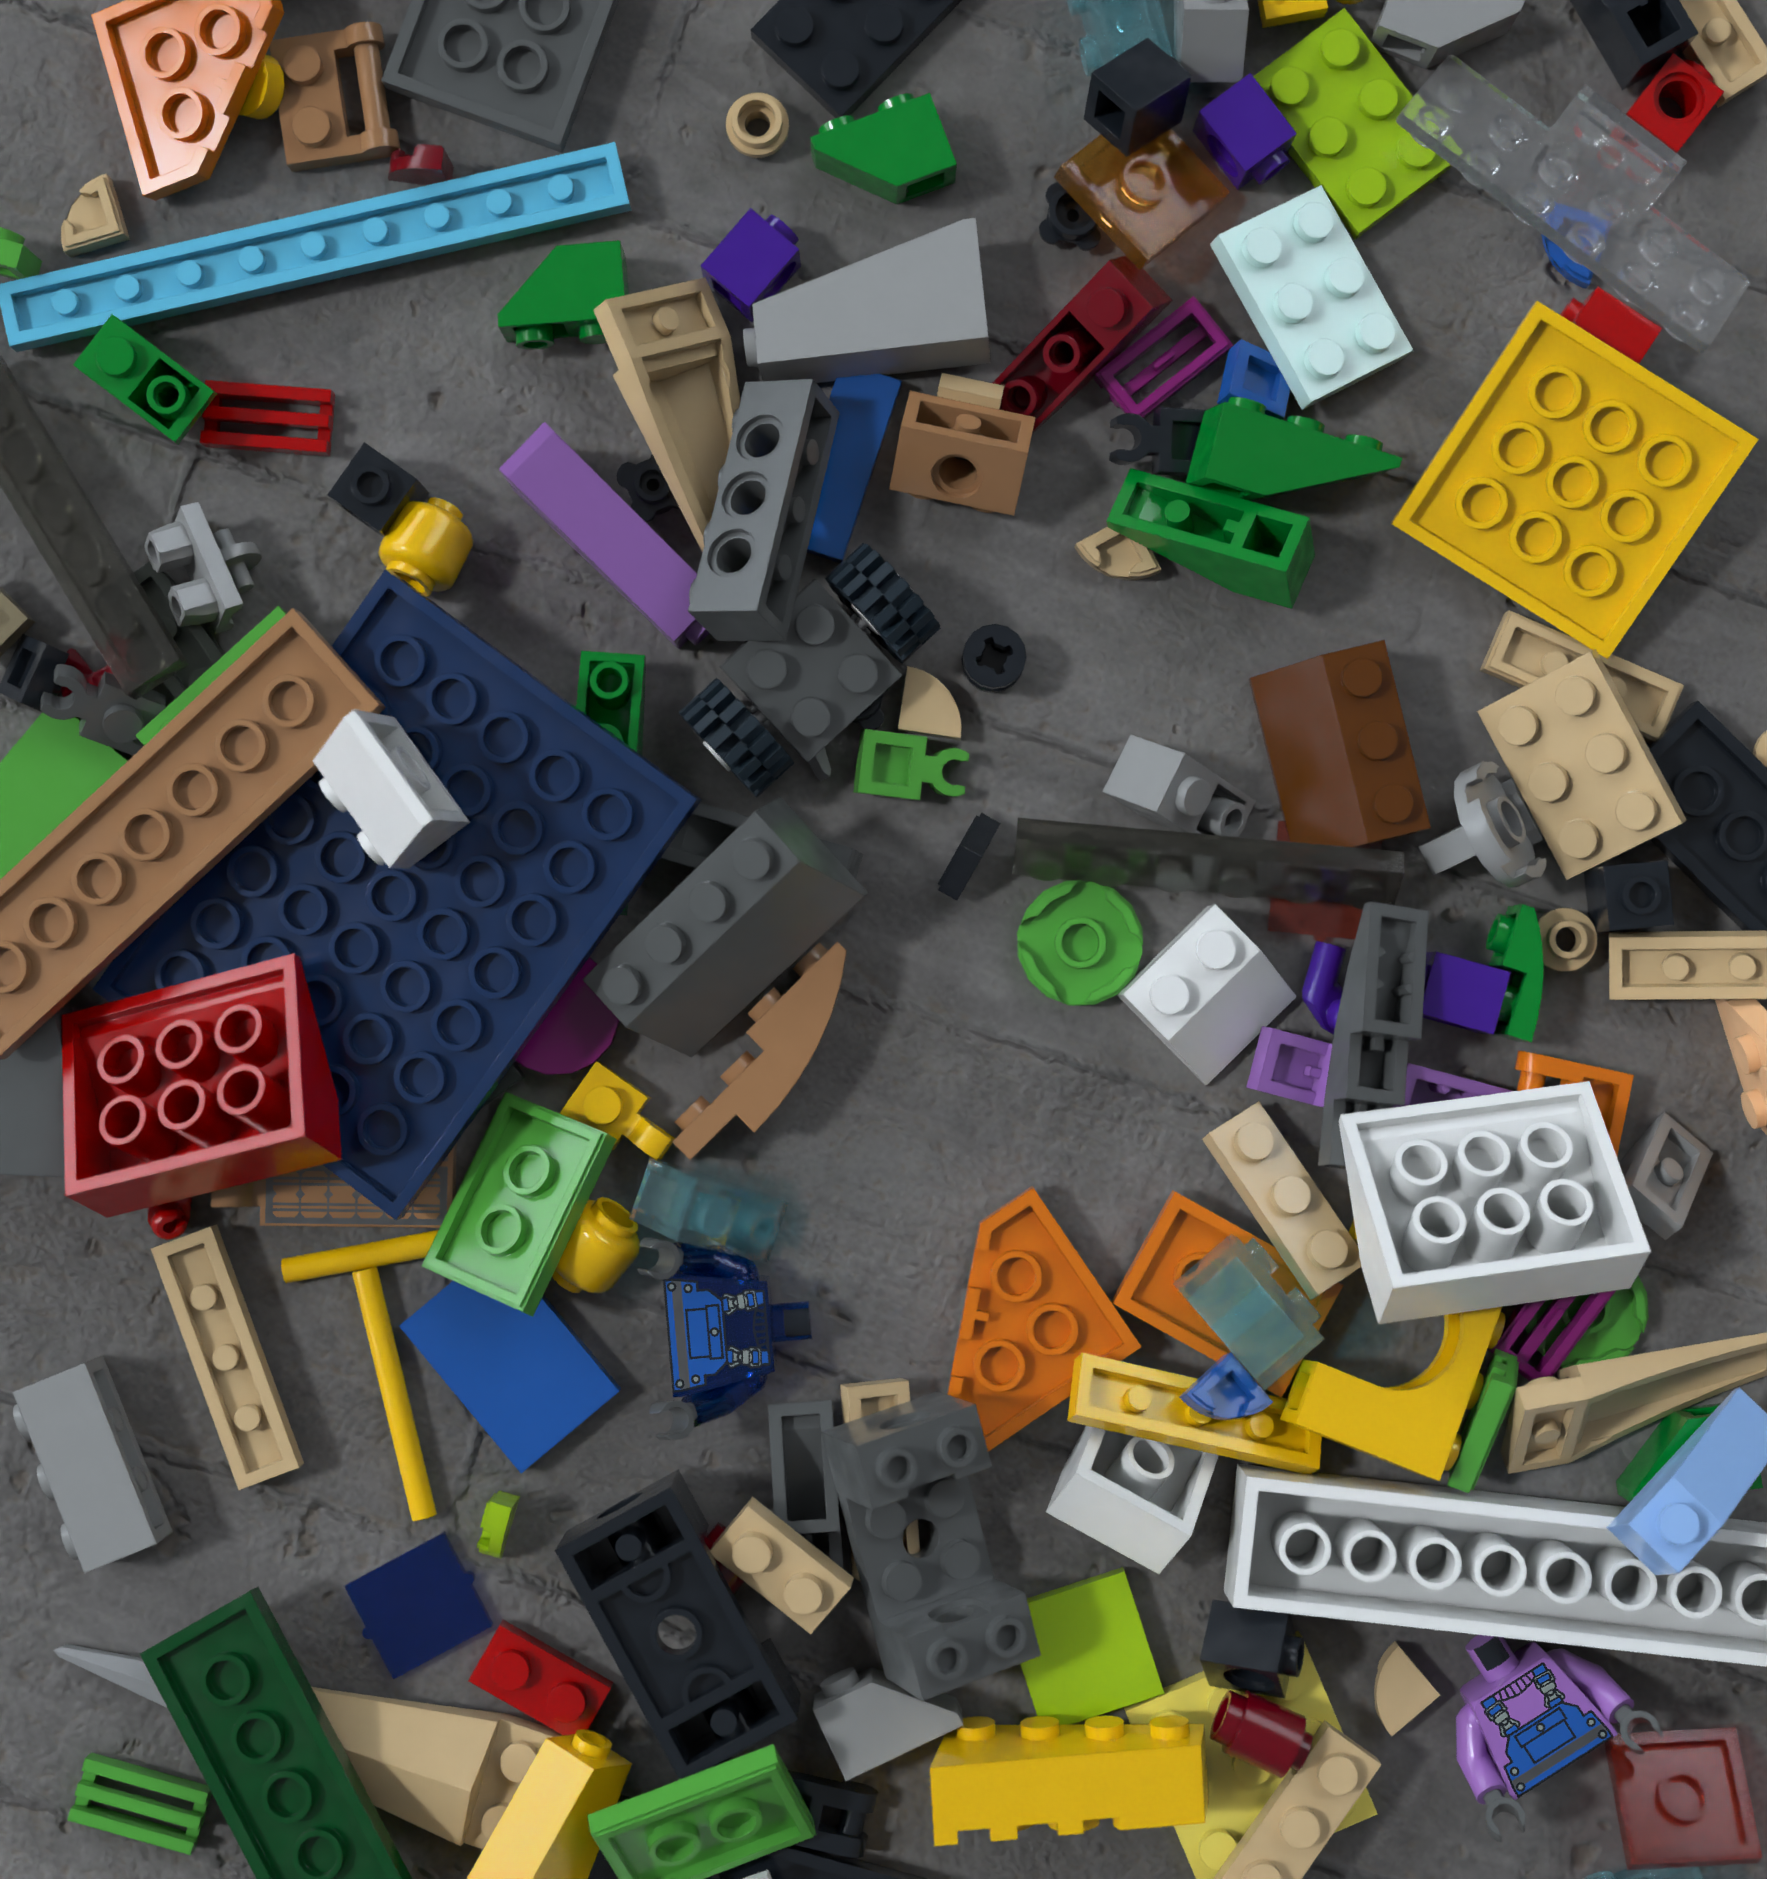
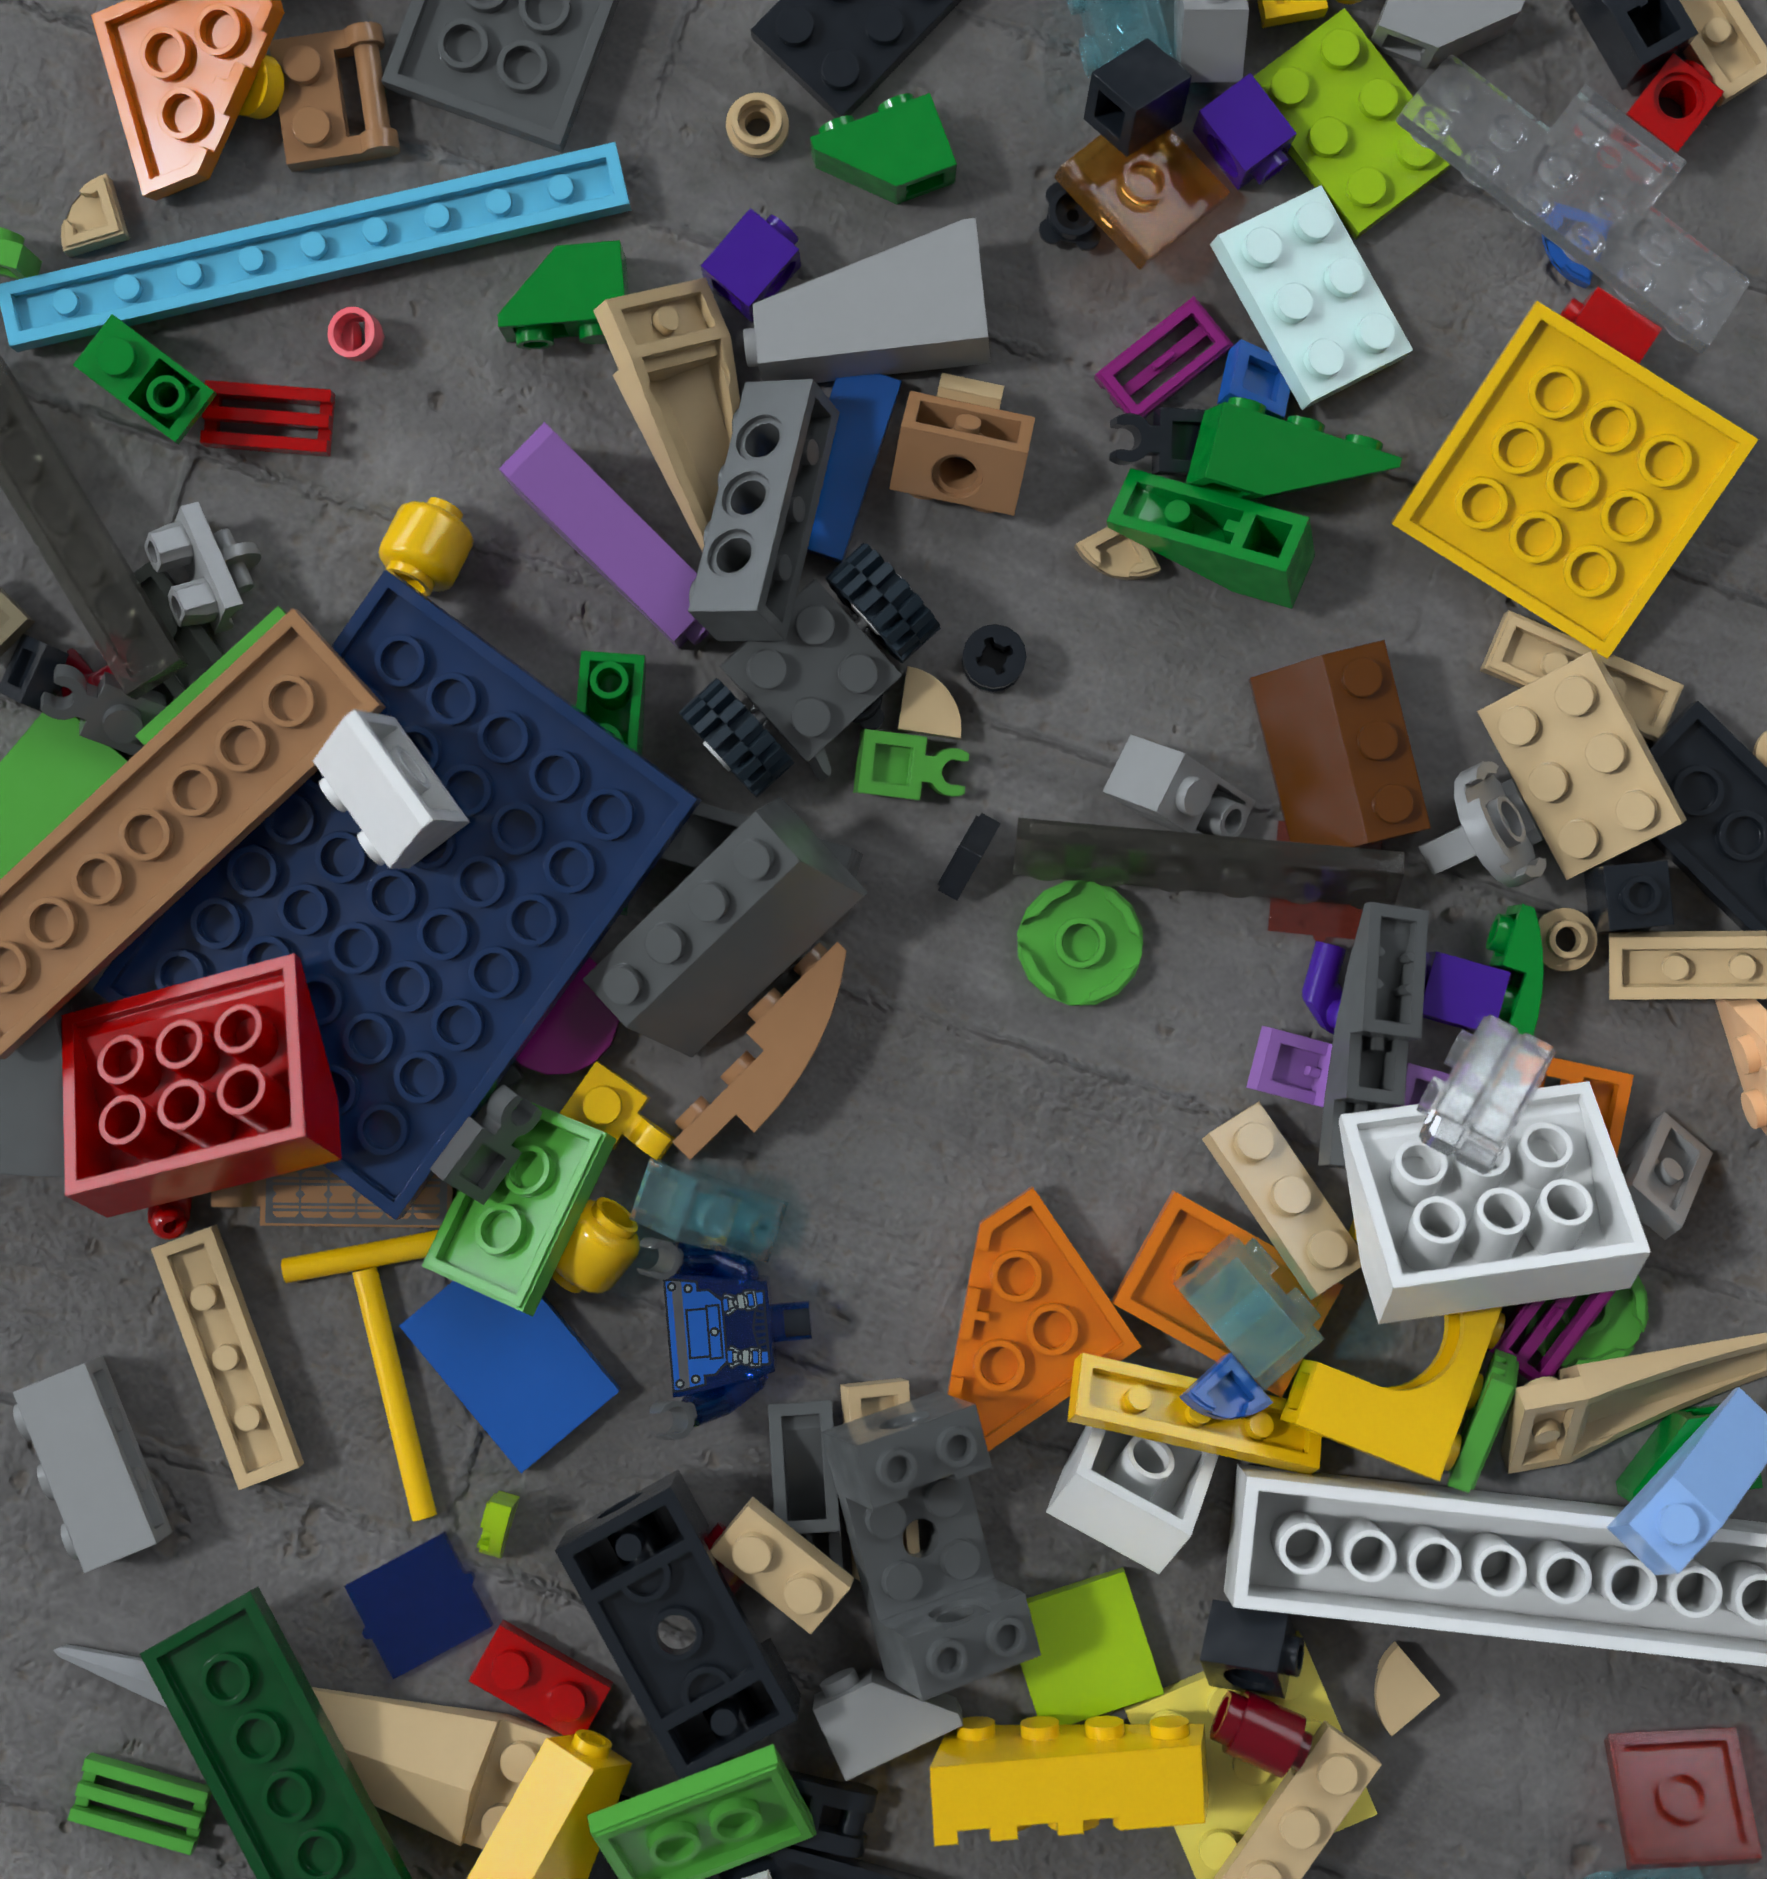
black brick [327,442,429,538] -> none
dark red tile [388,144,454,185] -> none
black plate [617,454,680,522] -> none
dark red slope [993,254,1173,434] -> none
white slope [1117,904,1297,1086] -> none
torso [1456,1635,1664,1842] -> none
none -> coral hinge [327,307,385,361]
none -> dark grey plate [430,1084,542,1205]
none -> clear brick [1416,1014,1556,1175]

